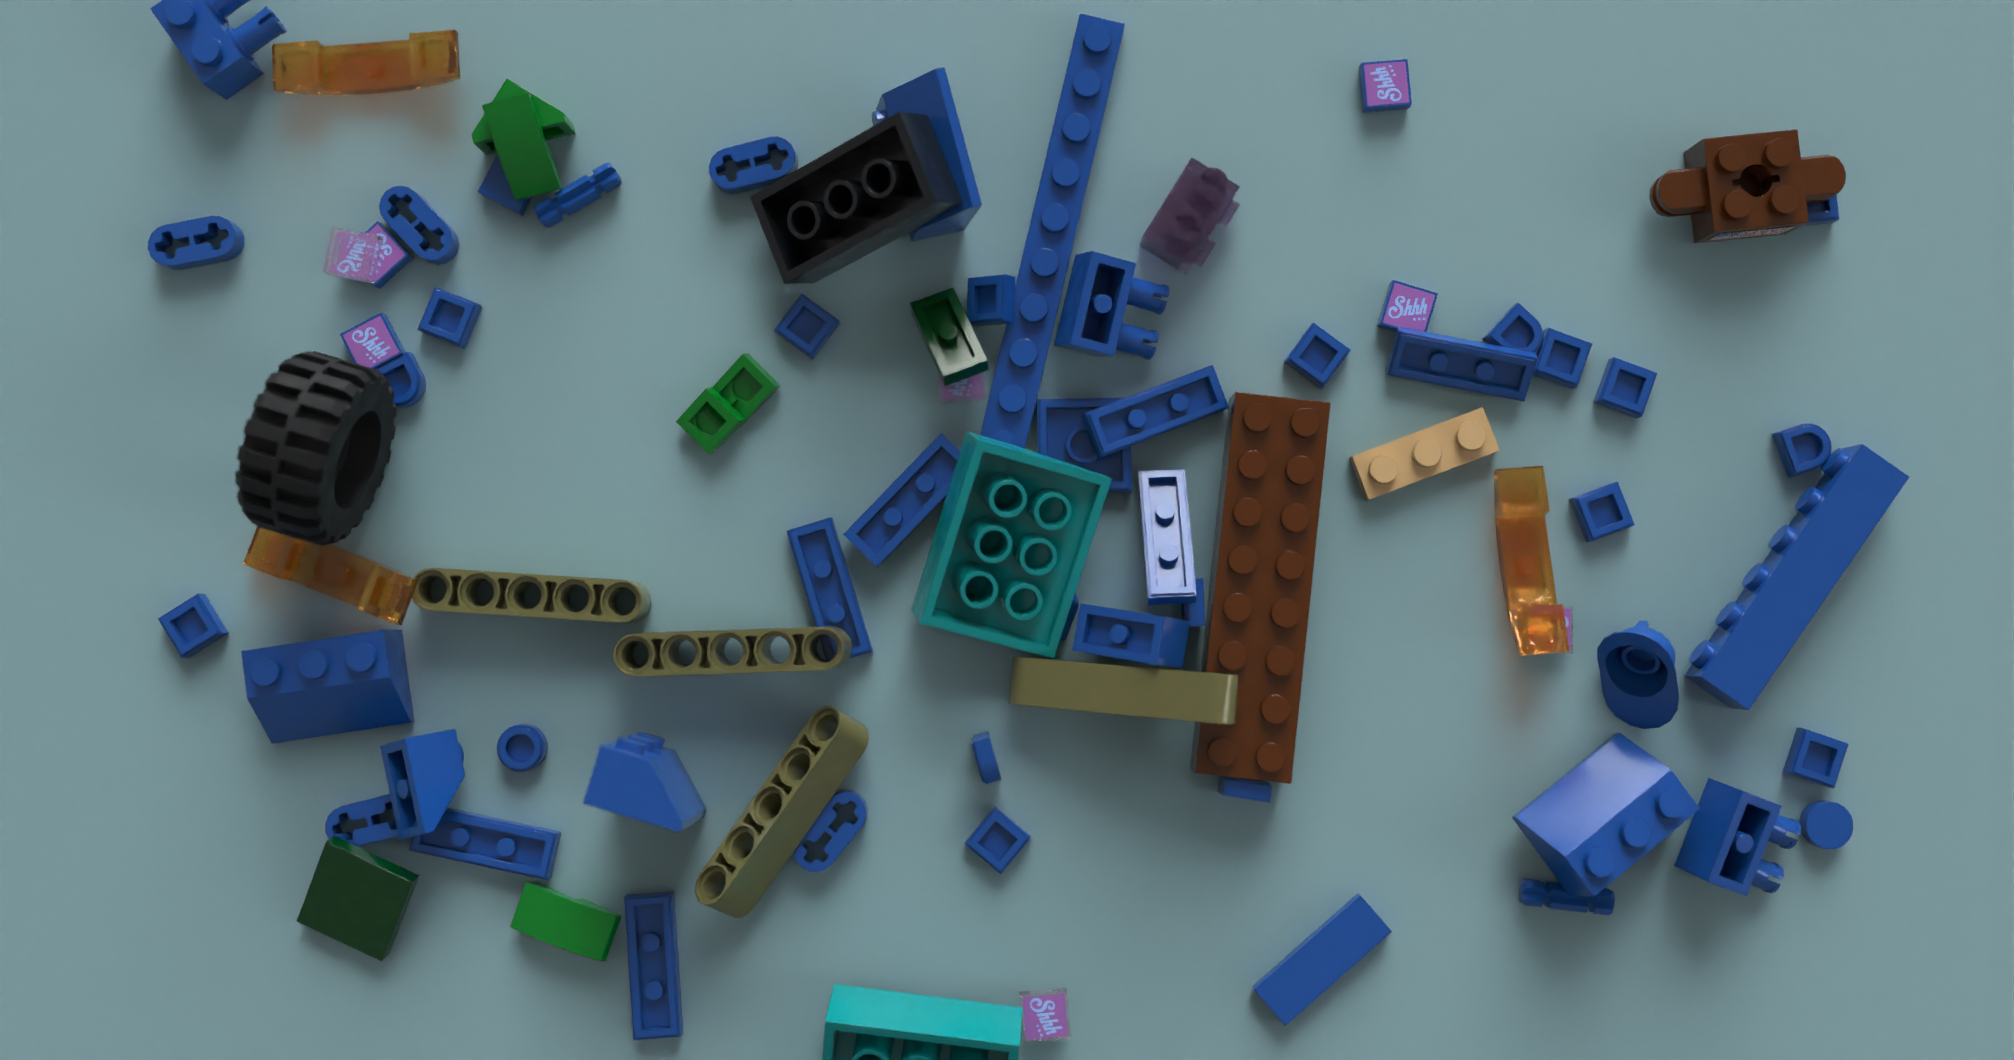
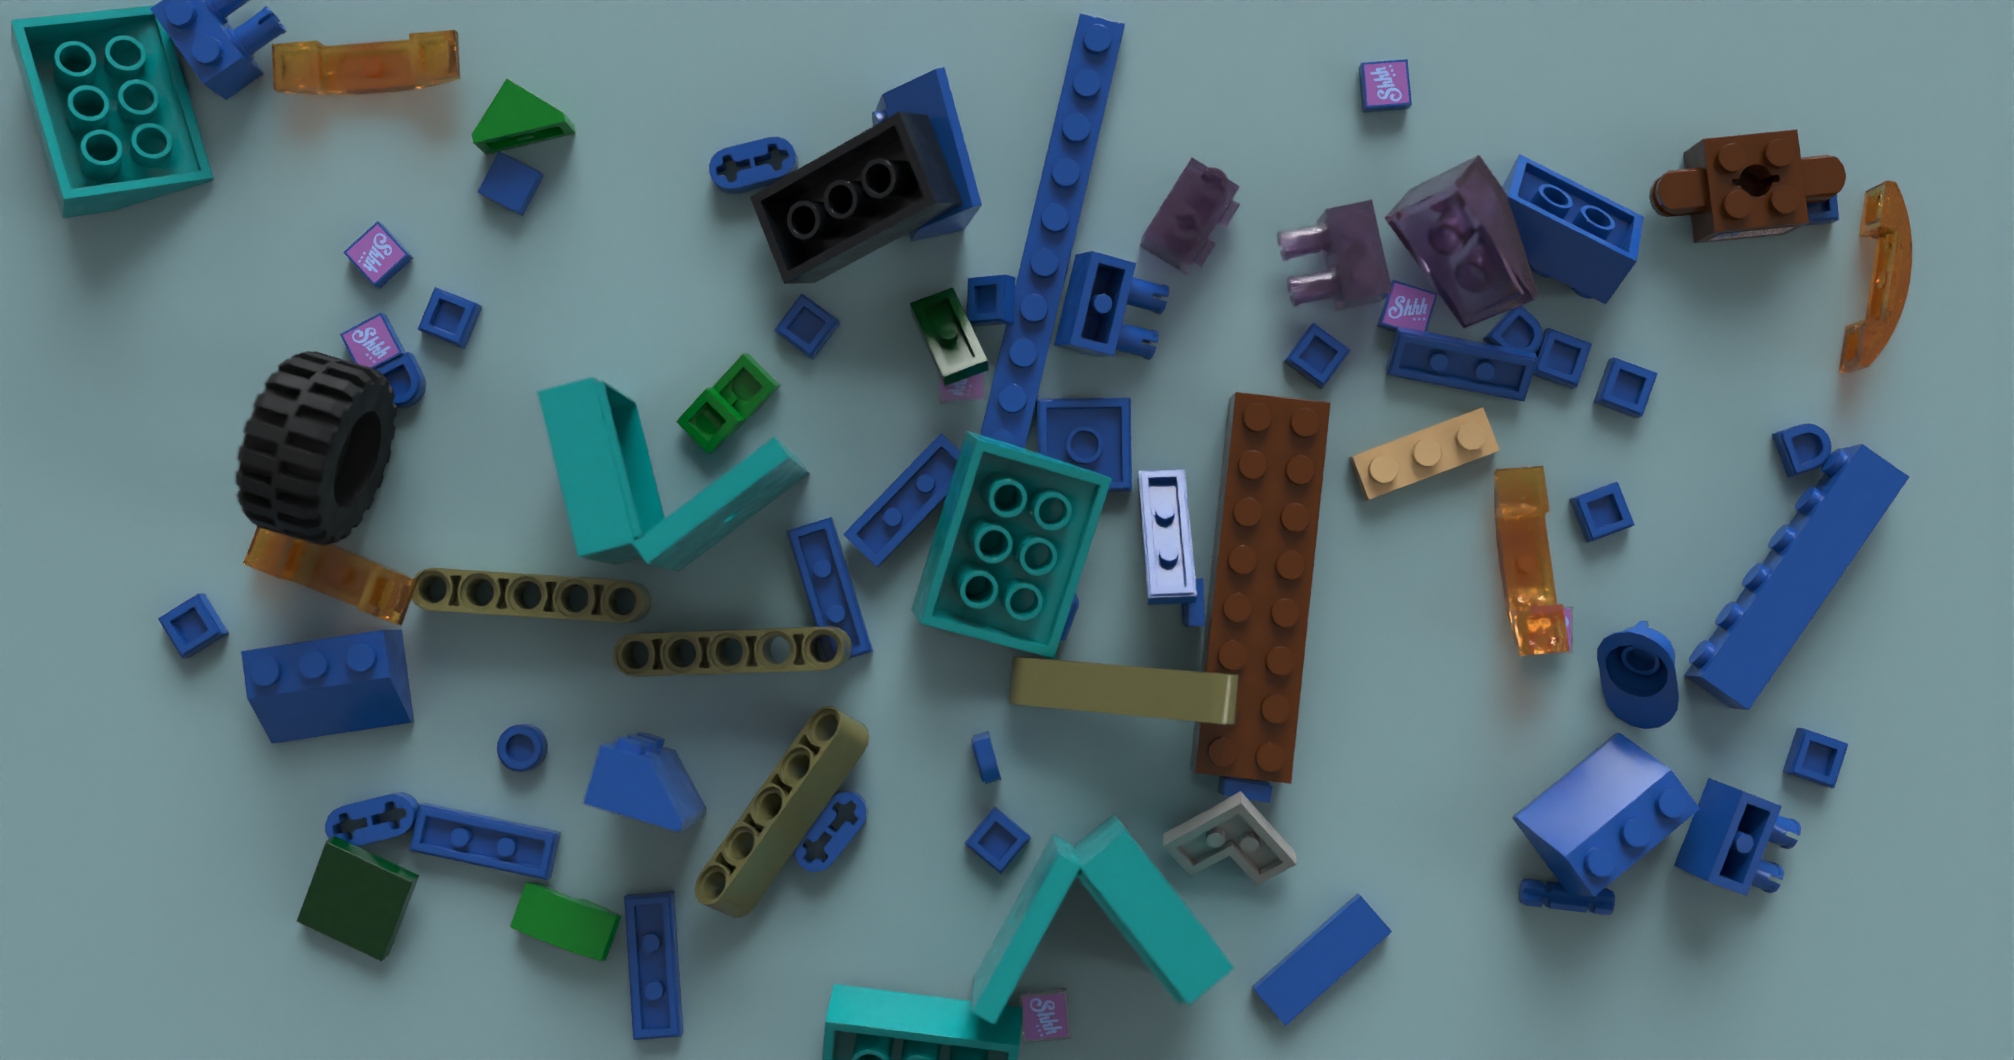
blue beam [148,216,244,270] -> none
clear tile [323,227,383,284] -> none
blue beam [379,186,459,265] -> none
blue slope [380,729,465,840] -> none
green slope [482,93,562,201] -> none
blue axle [534,163,622,227] -> none
blue panel [1073,603,1190,669] -> none
blue tile [1082,365,1229,458] -> none
blue tile [1799,800,1853,849] -> none
none -> teal slope [11,5,213,218]
none -> teal container [537,377,809,571]
none -> teal container [972,814,1234,1025]
none -> light grey plate [1163,791,1297,885]
none -> clear purple brick [1277,200,1393,311]
none -> clear purple slope [1385,155,1539,329]
none -> blue slope [1480,154,1644,304]
none -> clear orange slope [1839,180,1912,373]

